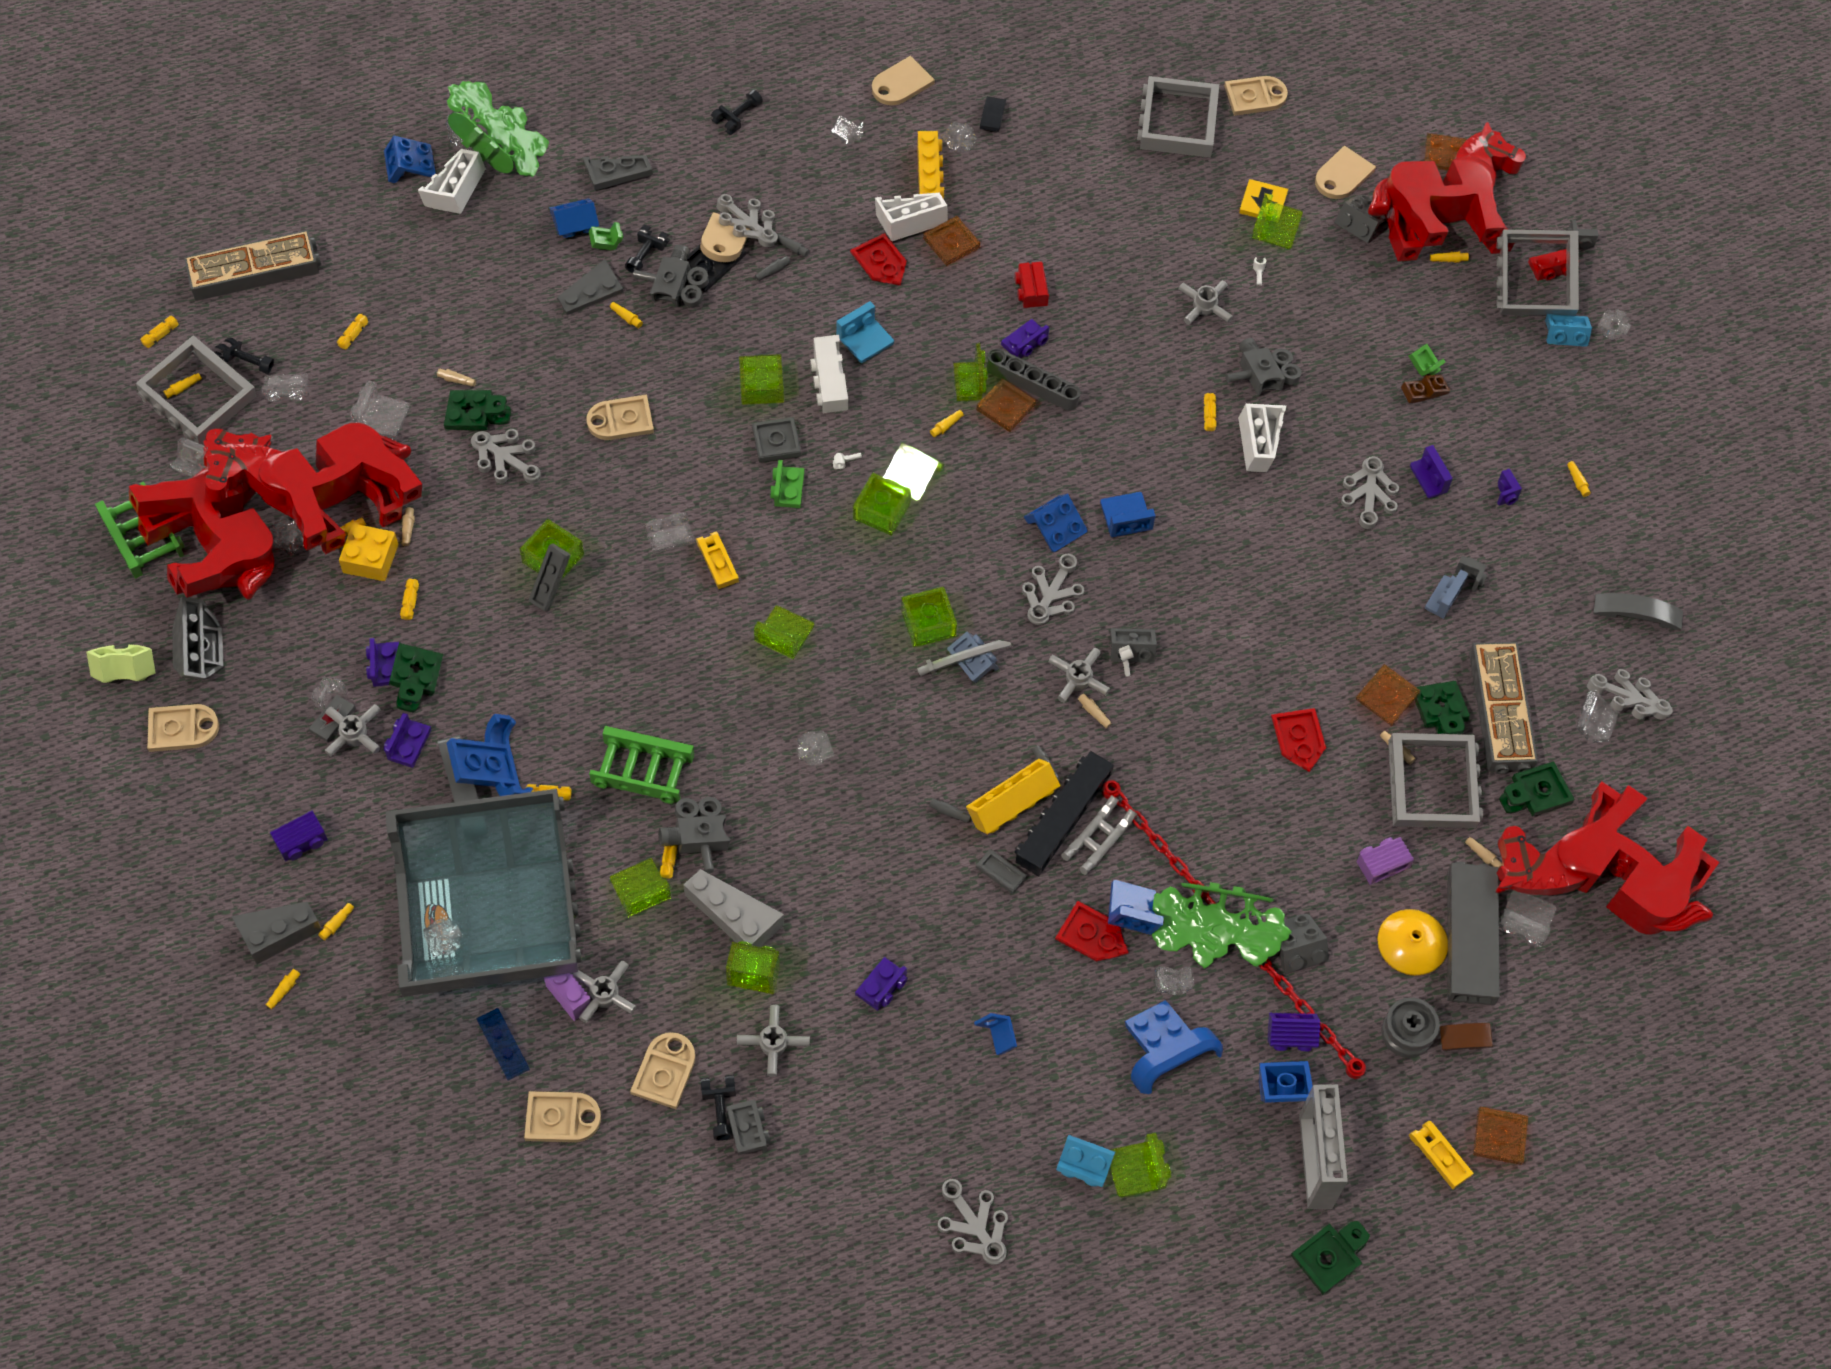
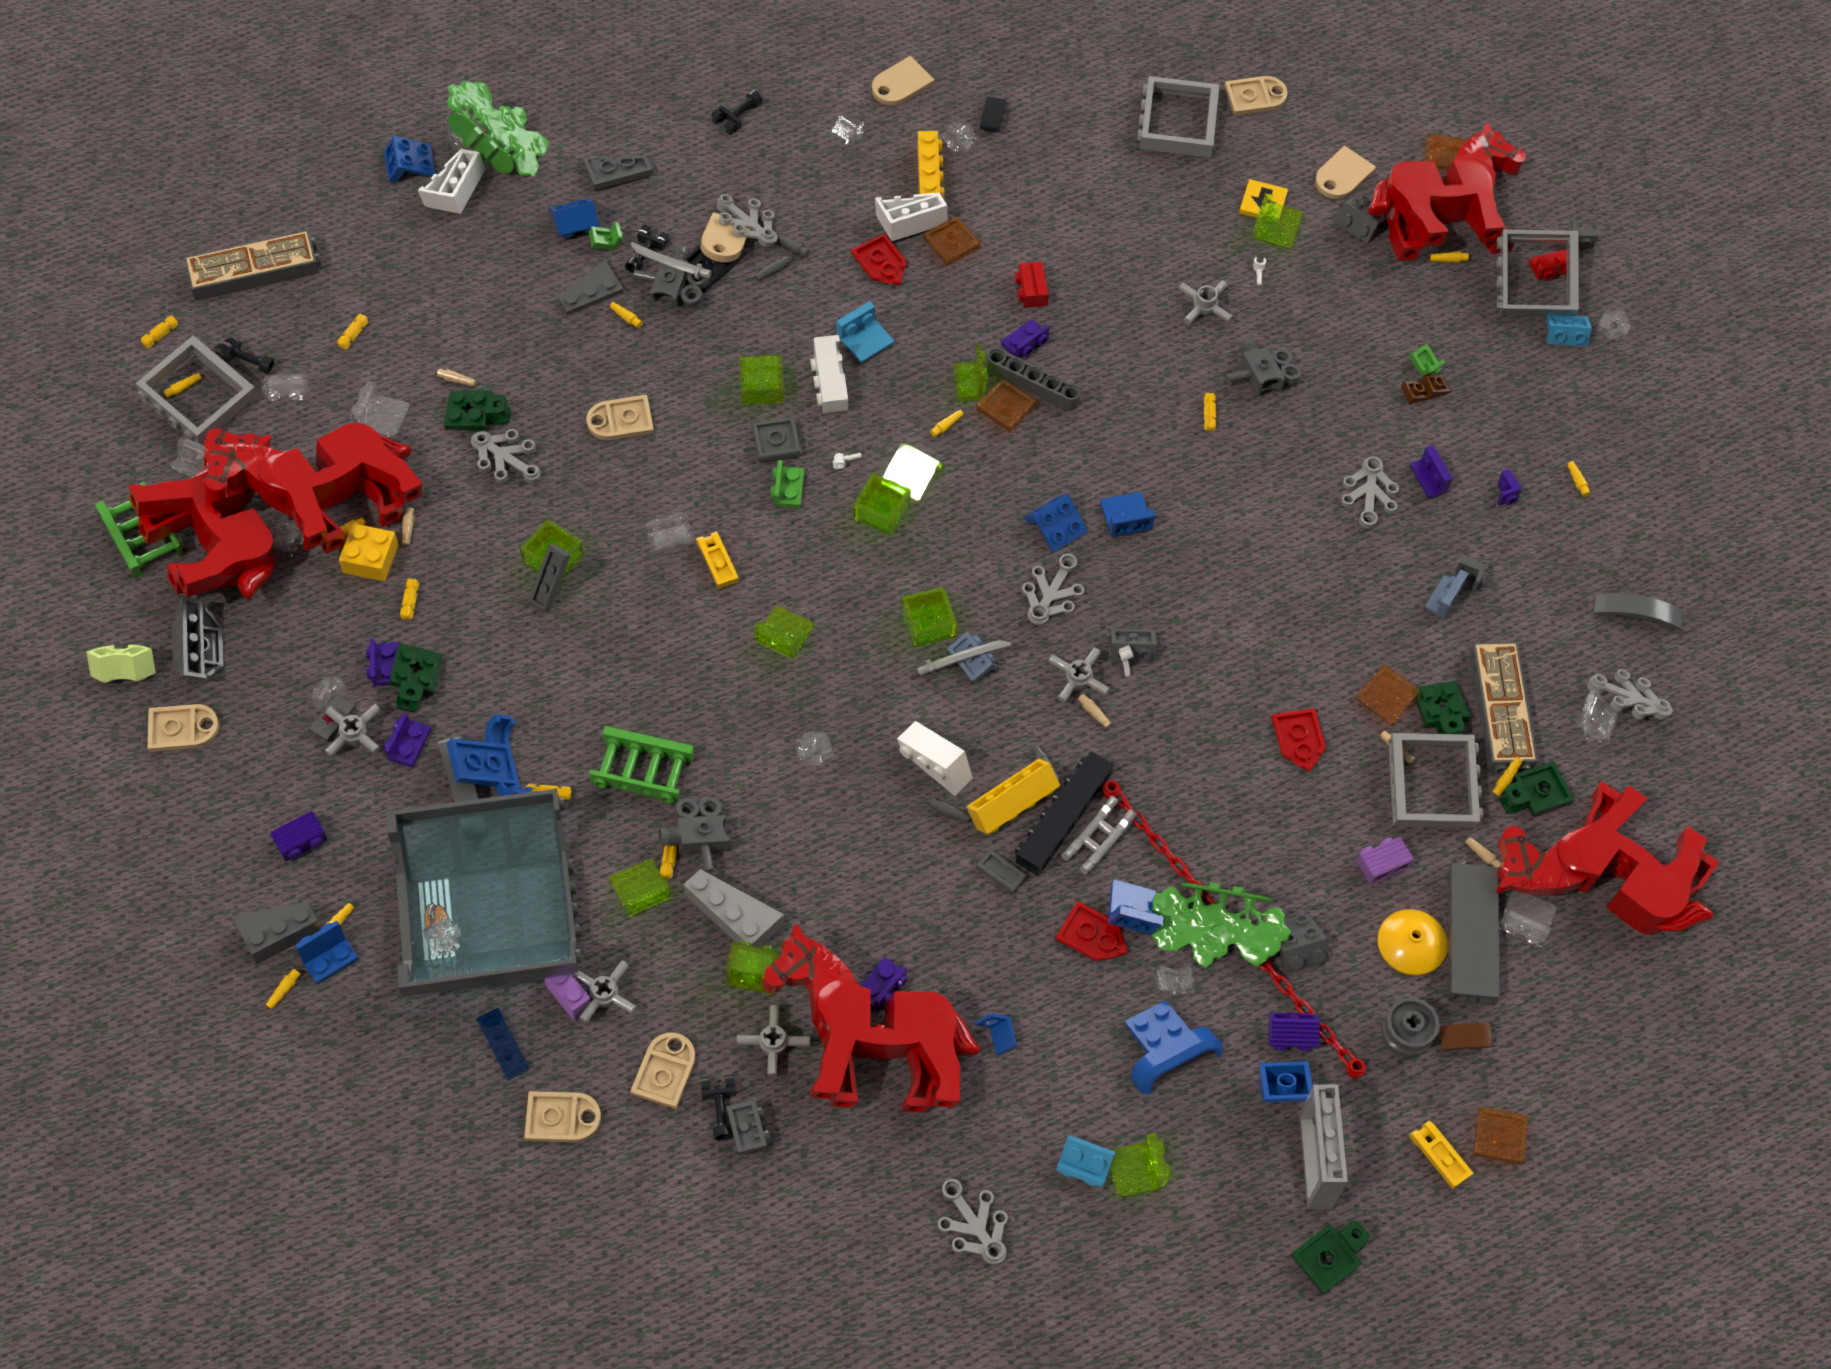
white wedge [1238,404,1286,472] -> none
none -> blue bracket [295,921,359,985]
none -> light grey sword [631,242,712,279]
none -> red animal [761,924,980,1113]
none -> white wedge [897,721,973,796]
none -> yellow animal [1492,757,1523,796]

